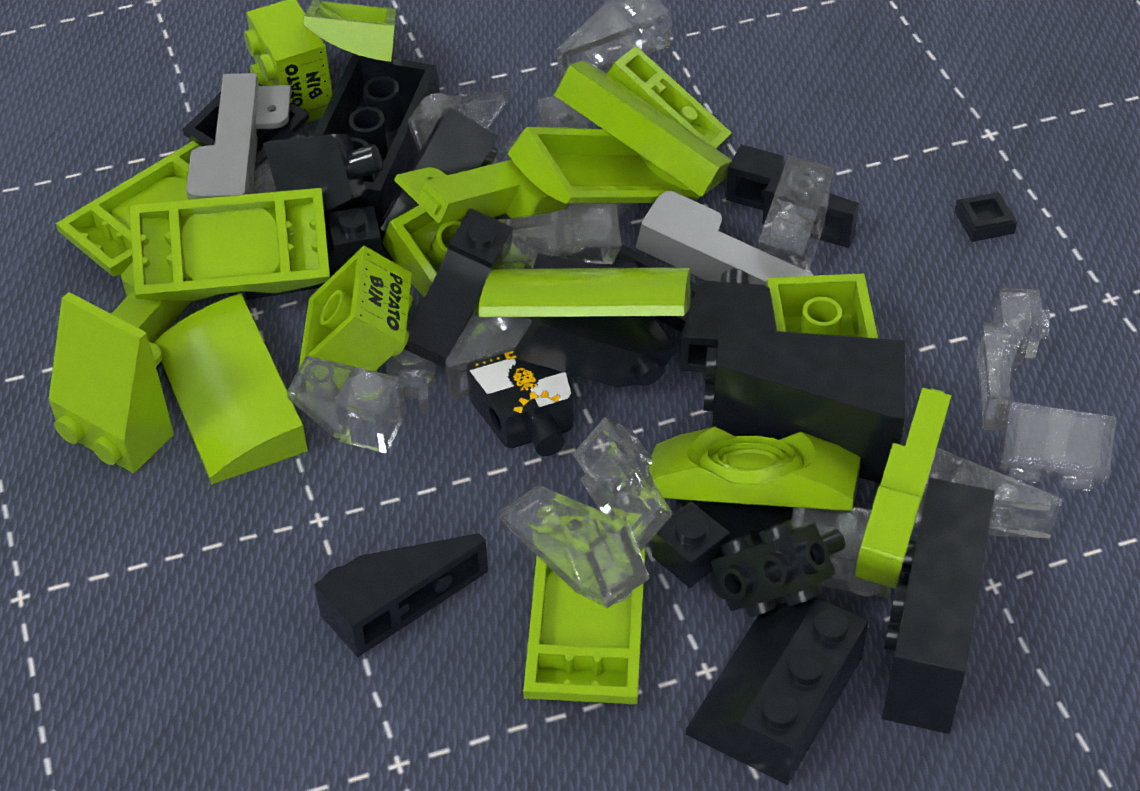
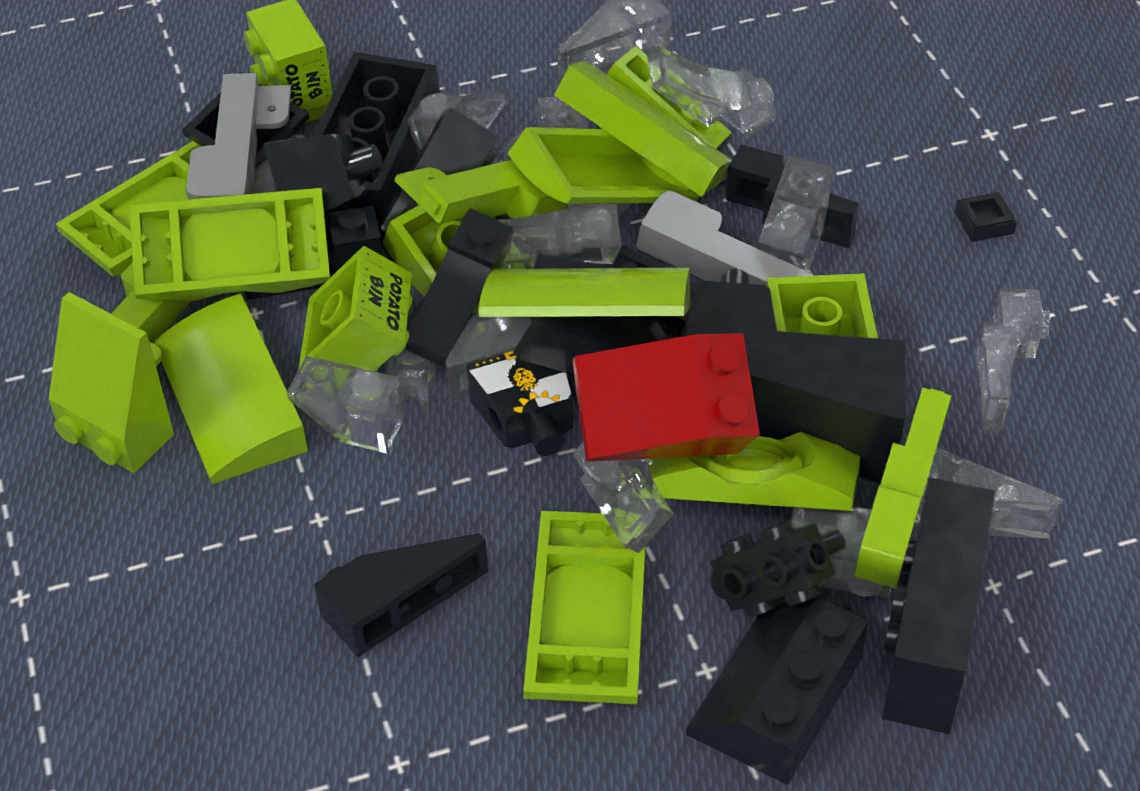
lime slope [303,0,396,62] -> none
clear slope [497,485,650,608] -> none
black slope [652,501,800,588] -> none
clear brick [997,402,1117,491] -> none
none -> red slope [572,333,760,462]
none -> clear slope [647,45,776,137]

